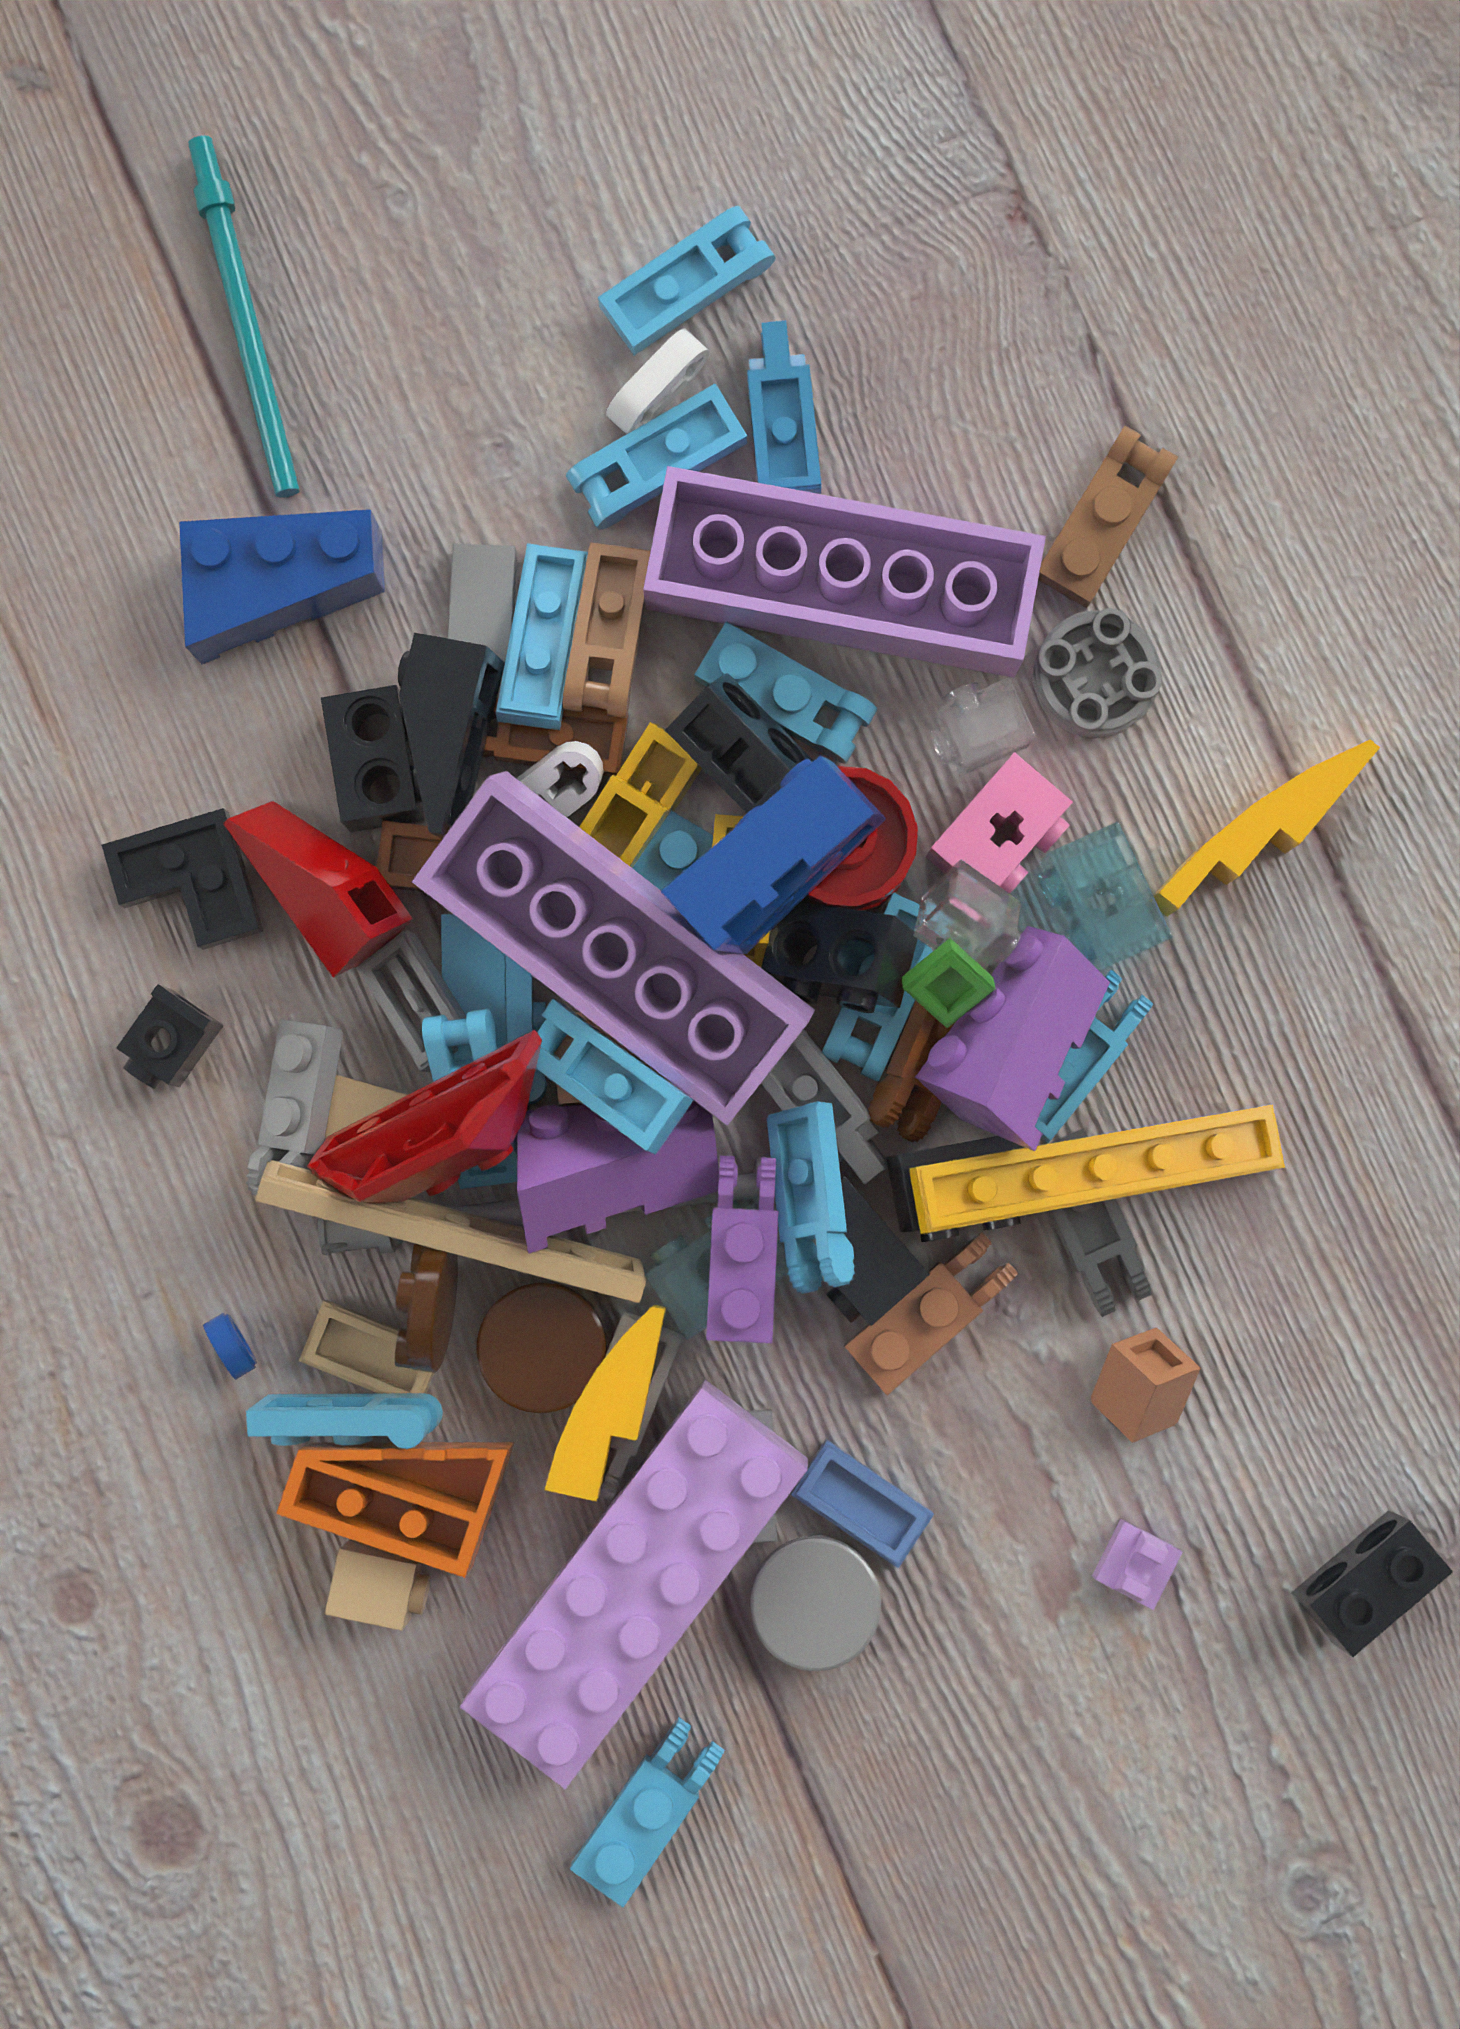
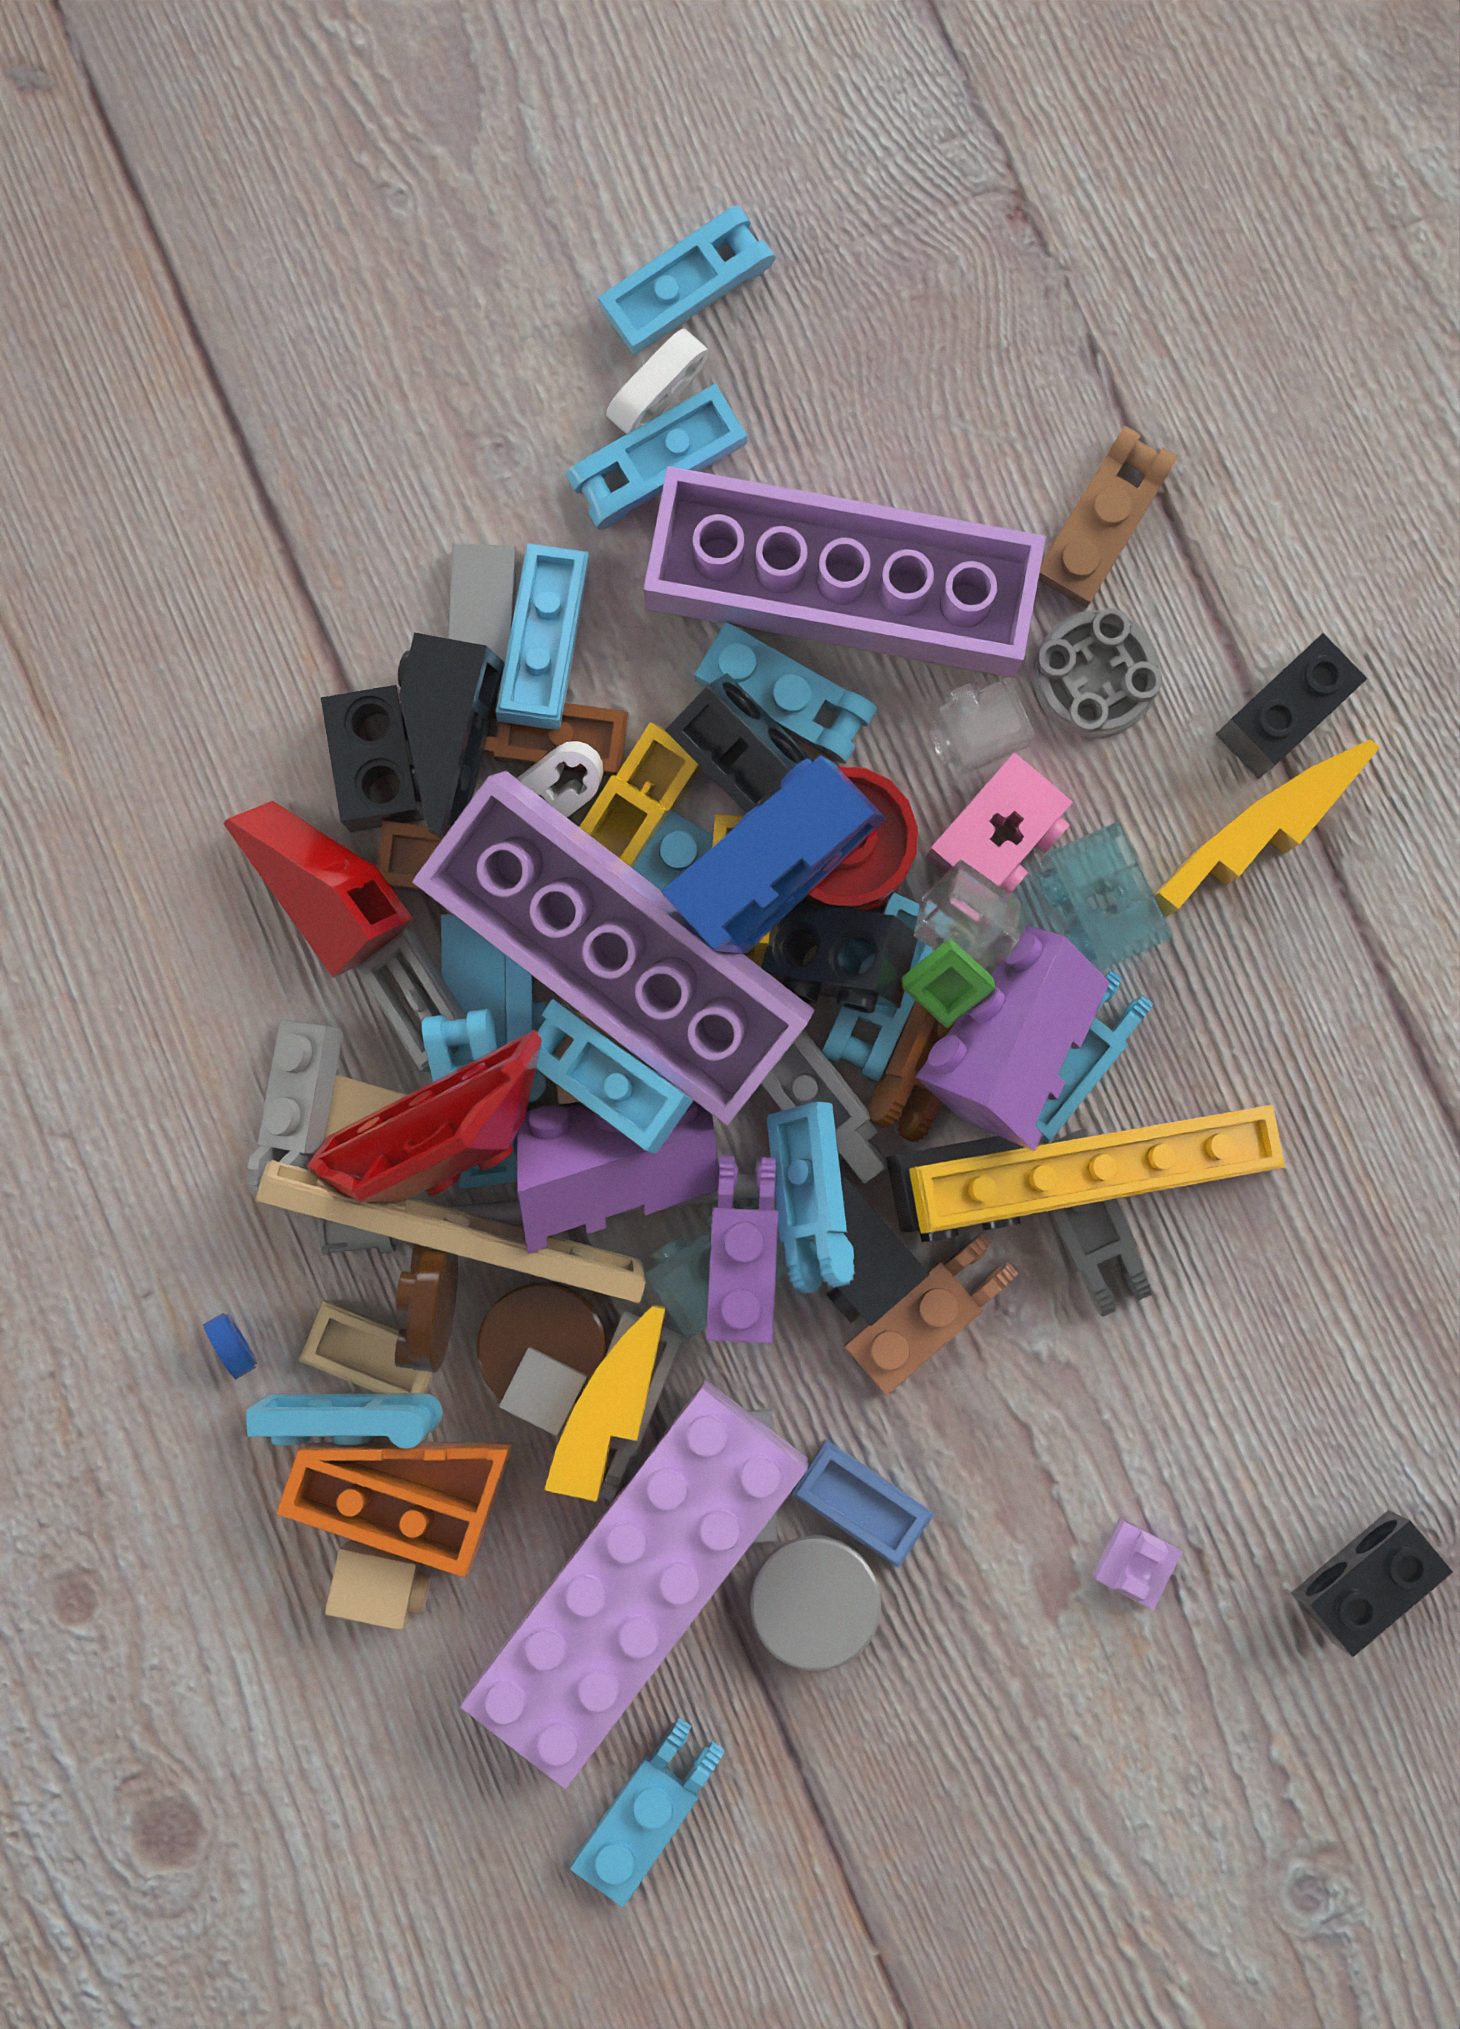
black plate [101,808,264,950] -> none
black brick [116,984,224,1089] -> none
blue wedge [179,509,385,665] -> none
teal bar [188,135,300,498] -> none
medium nougat plate [563,542,651,718] -> none
dark azure hinge [747,320,822,494] -> none
nougat panel [1091,1327,1201,1443] -> none
none -> light grey tile [499,1347,588,1436]
none -> black brick [1215,633,1368,779]

